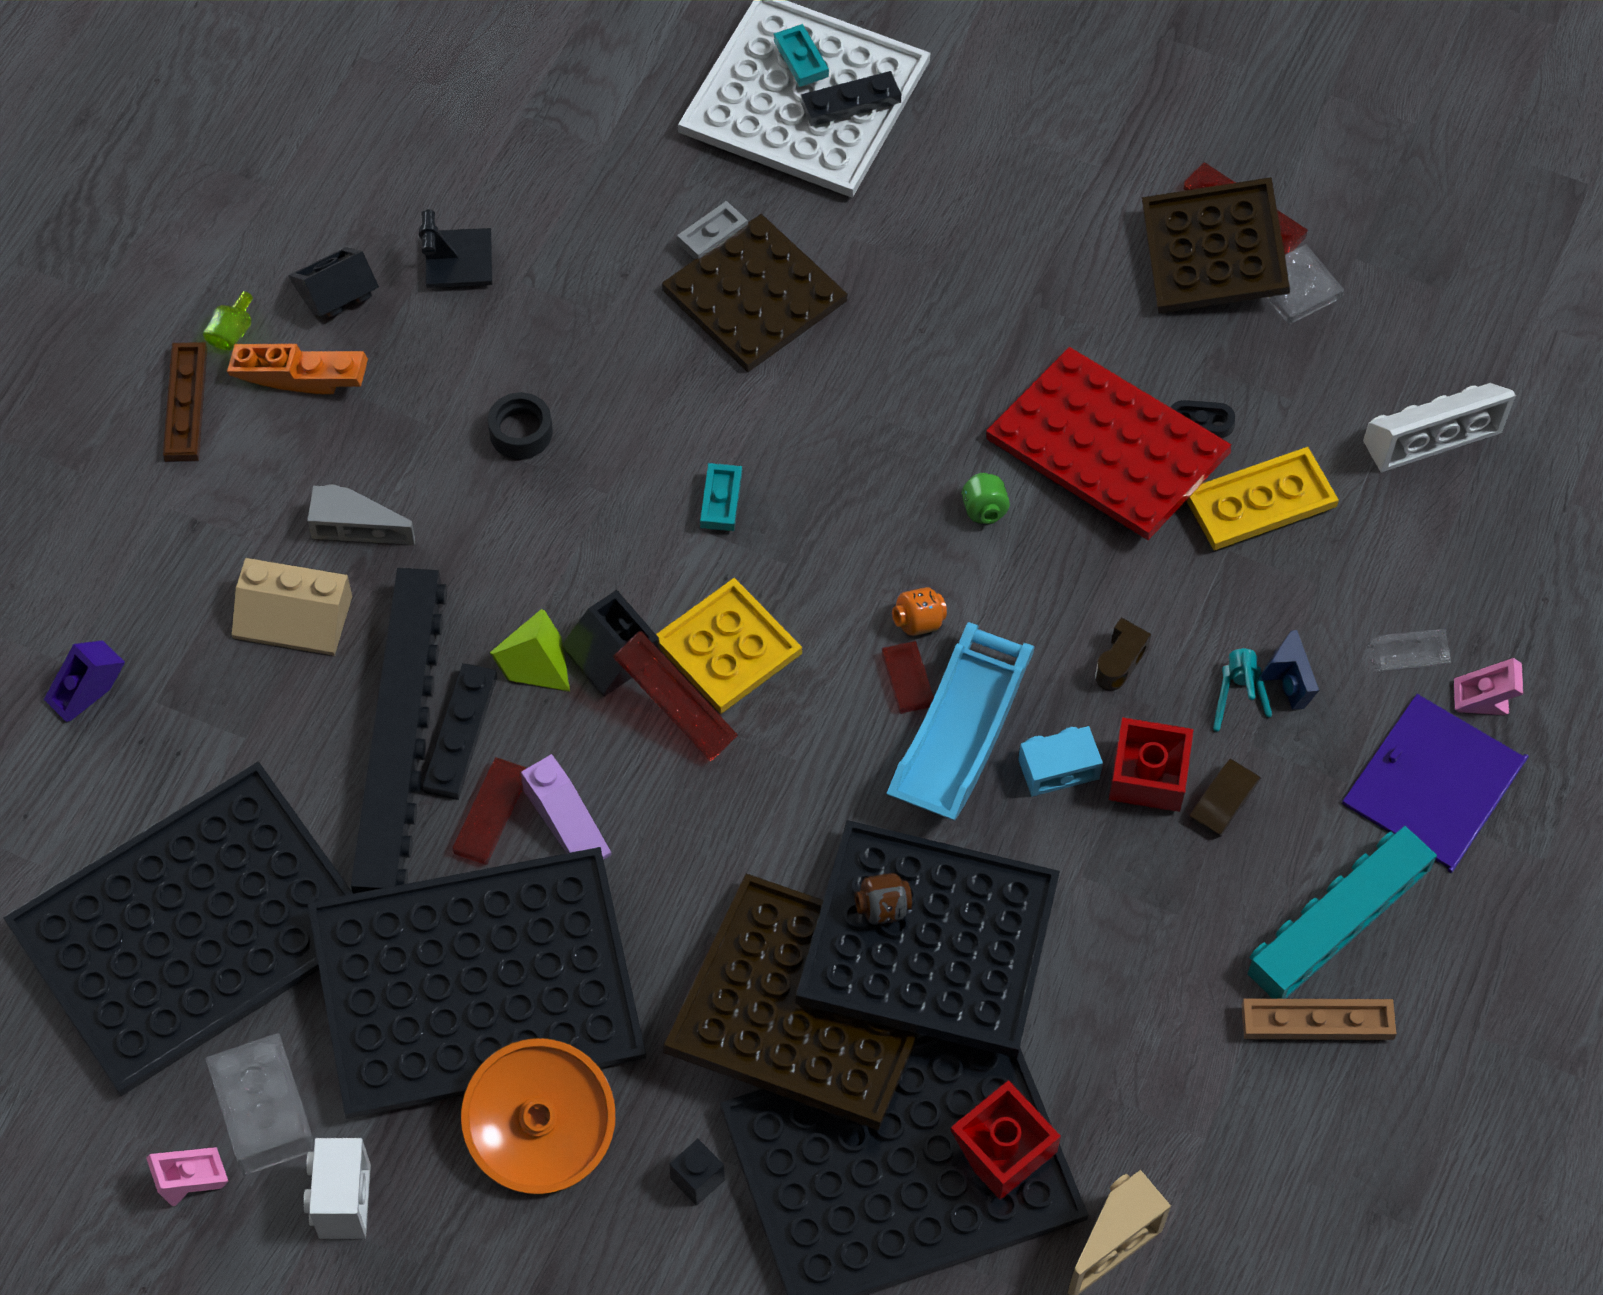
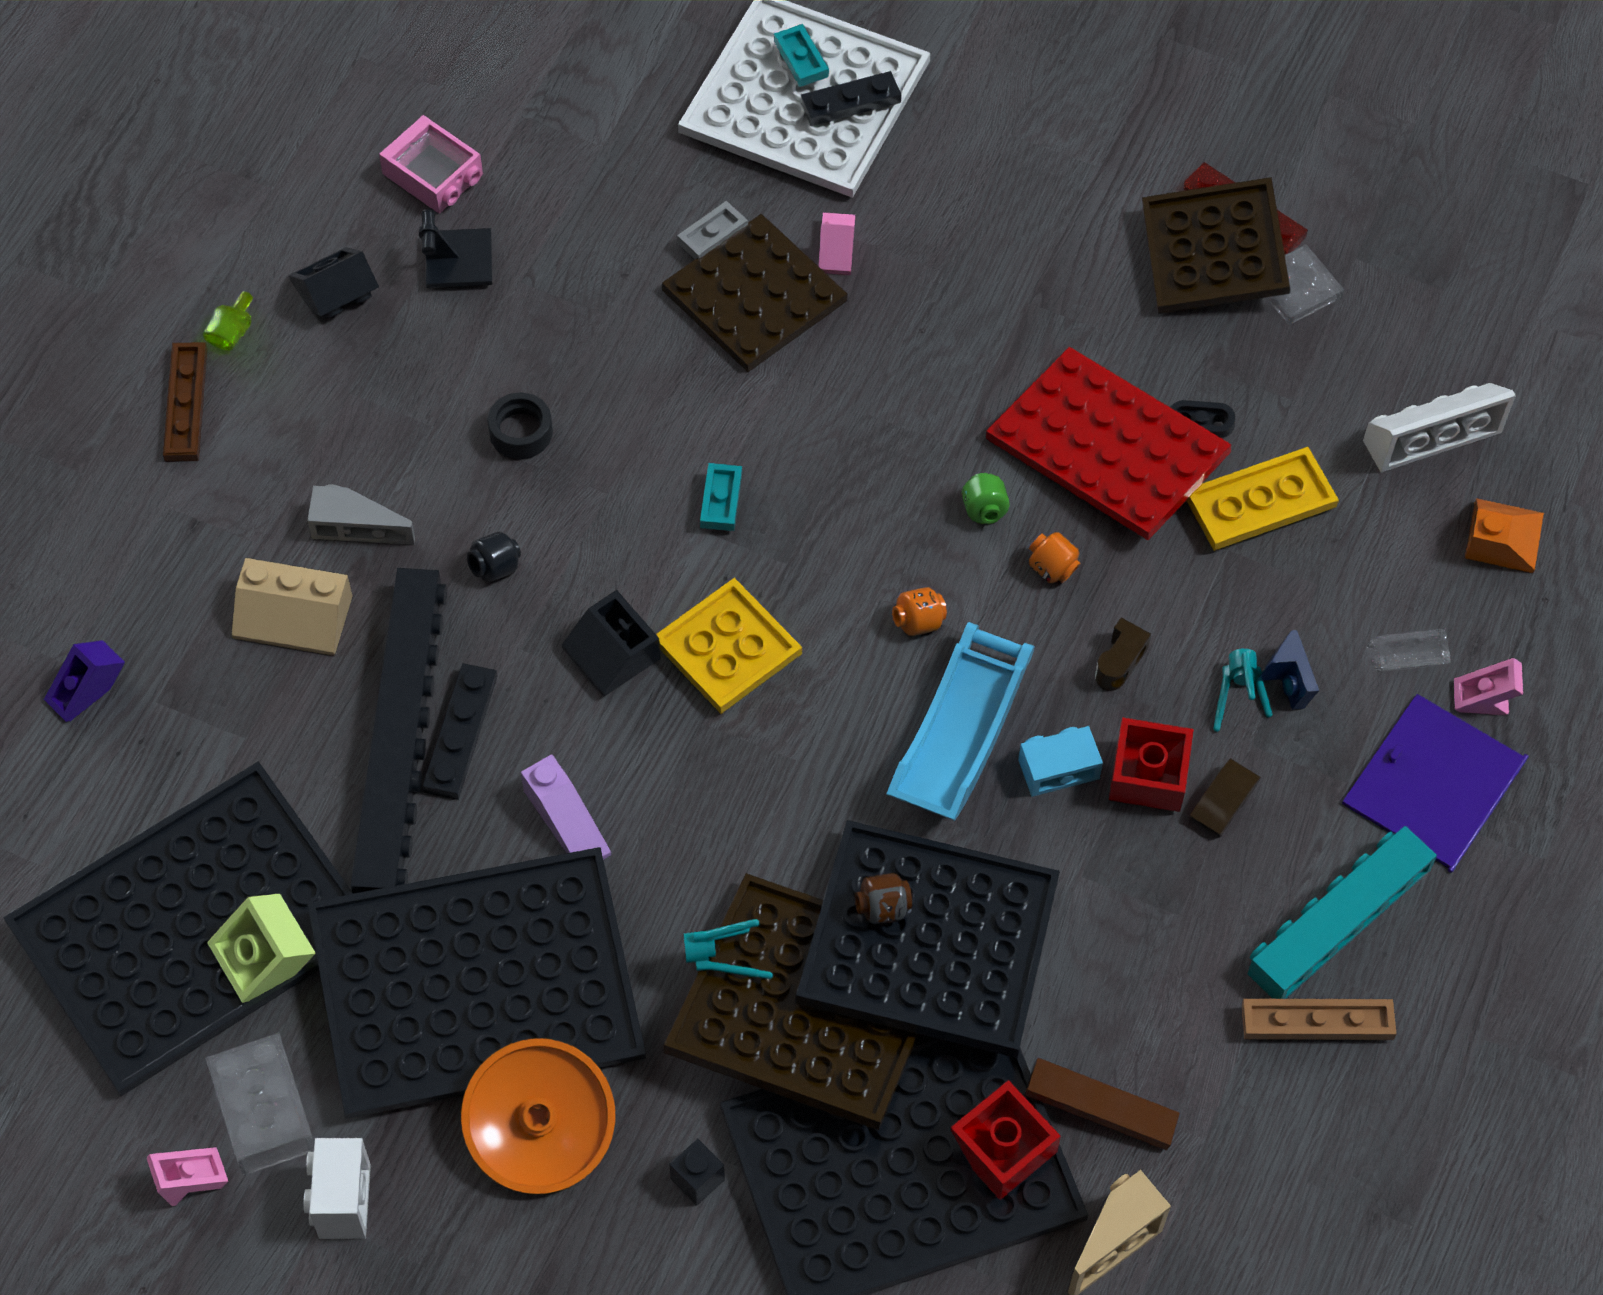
orange slope [227,344,368,394] -> none
clear red tile [453,757,527,865] -> none
lime slope [490,609,570,692] -> none
clear red plate [612,631,738,761] -> none
clear red tile [882,641,934,714] -> none
none -> yellowish green slope [207,894,315,1003]
none -> bright pink window [379,115,483,214]
none -> black head [467,532,521,582]
none -> teal plant [684,919,773,979]
none -> bright pink slope [819,213,855,275]
none -> reddish brown tile [1024,1058,1180,1150]
none -> orange head [1028,532,1081,583]
none -> orange slope [1465,498,1544,573]

